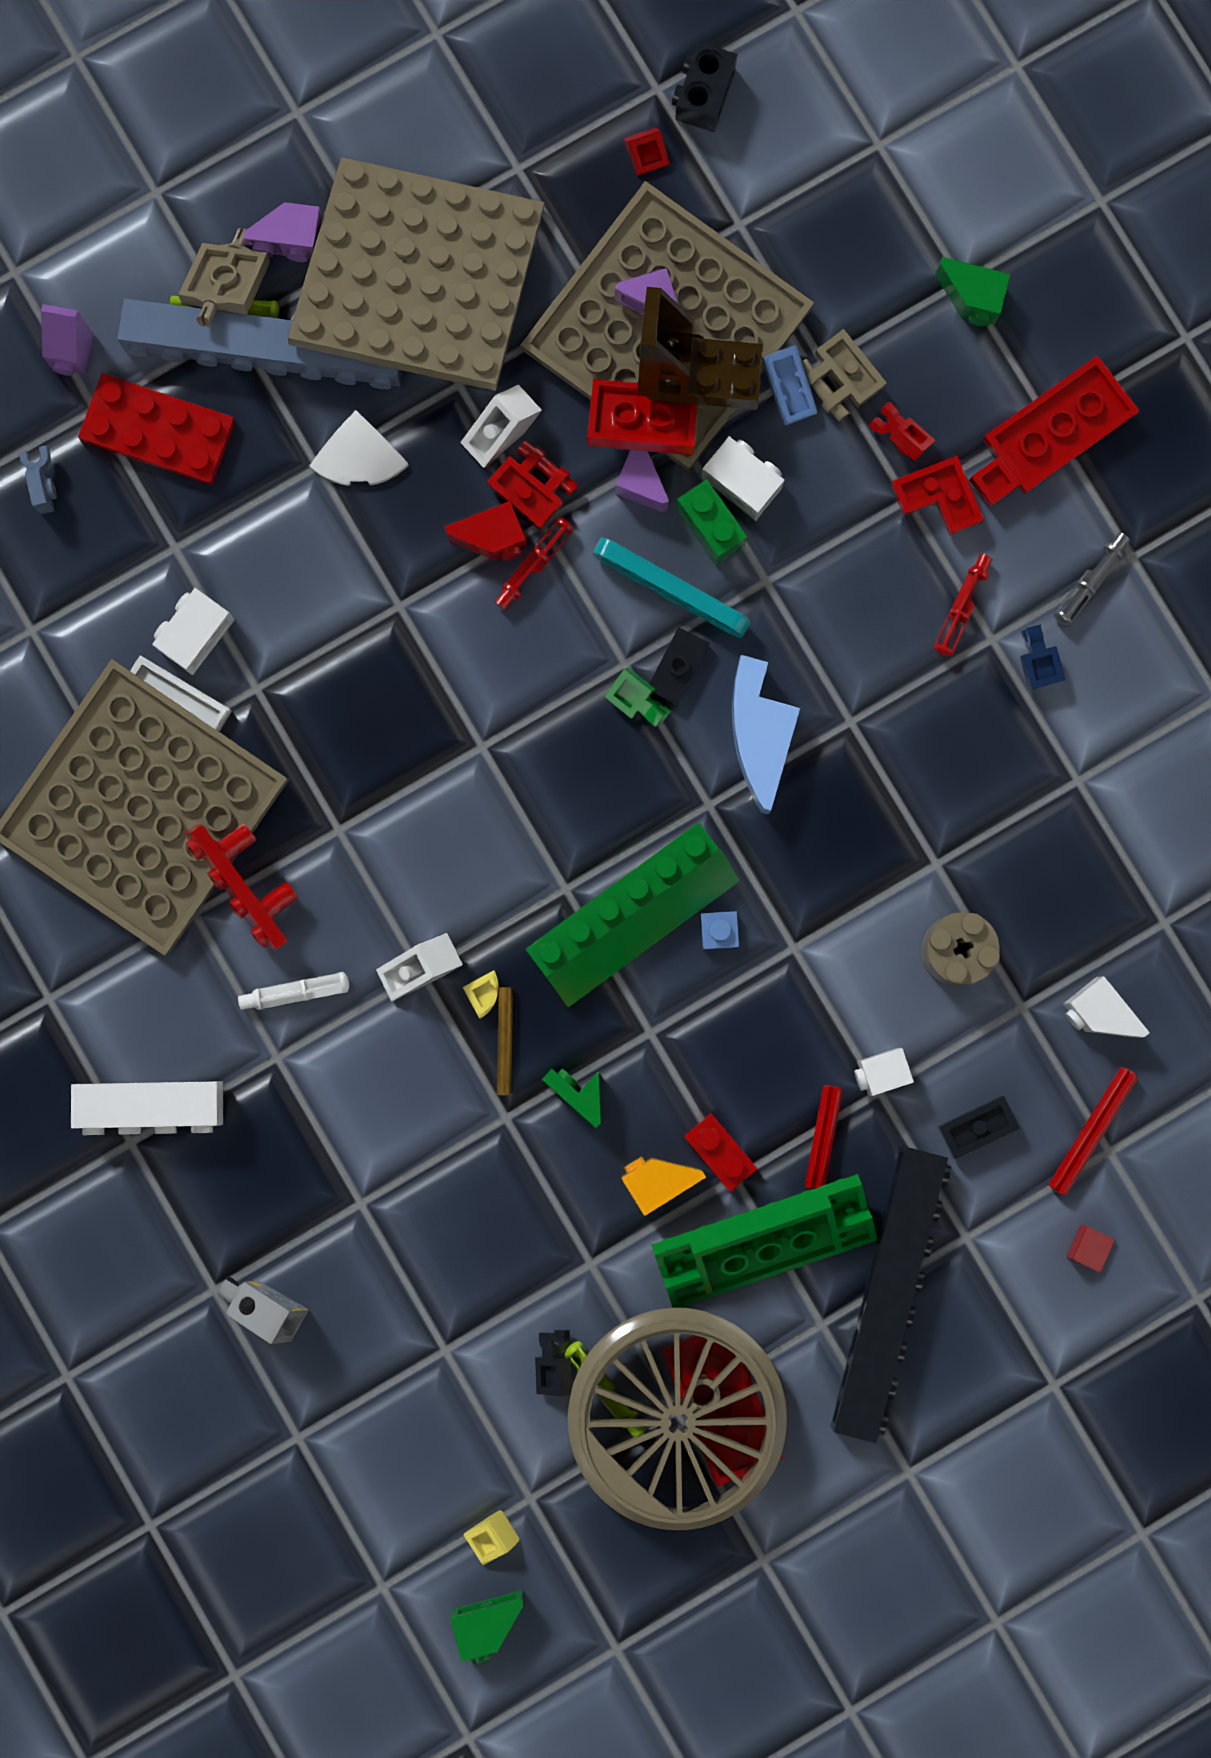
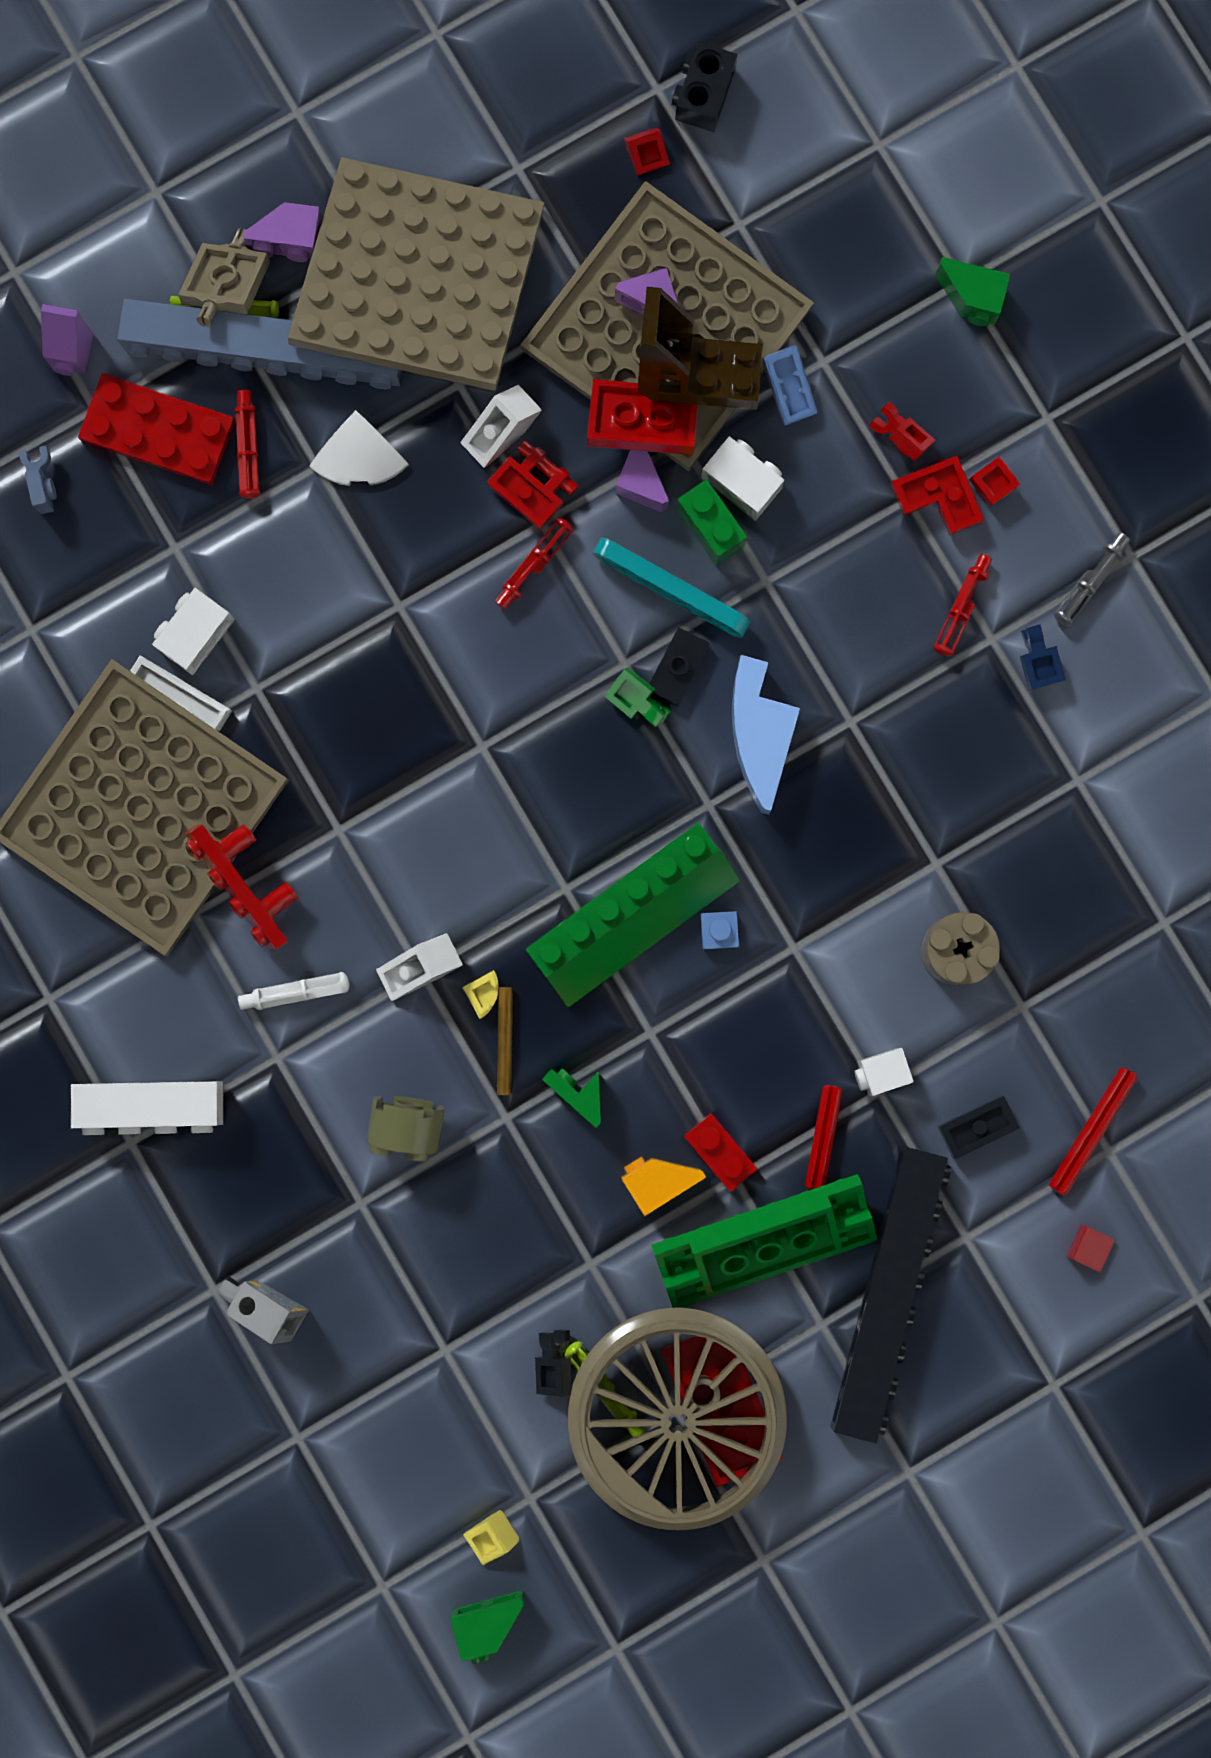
red slope [444,501,527,561] -> none
dark tan plate [802,329,887,422] -> none
red plate [983,355,1139,495] -> none
white slope [1063,976,1149,1038] -> none
none -> red piece [235,390,260,499]
none -> olive brick [367,1096,445,1161]

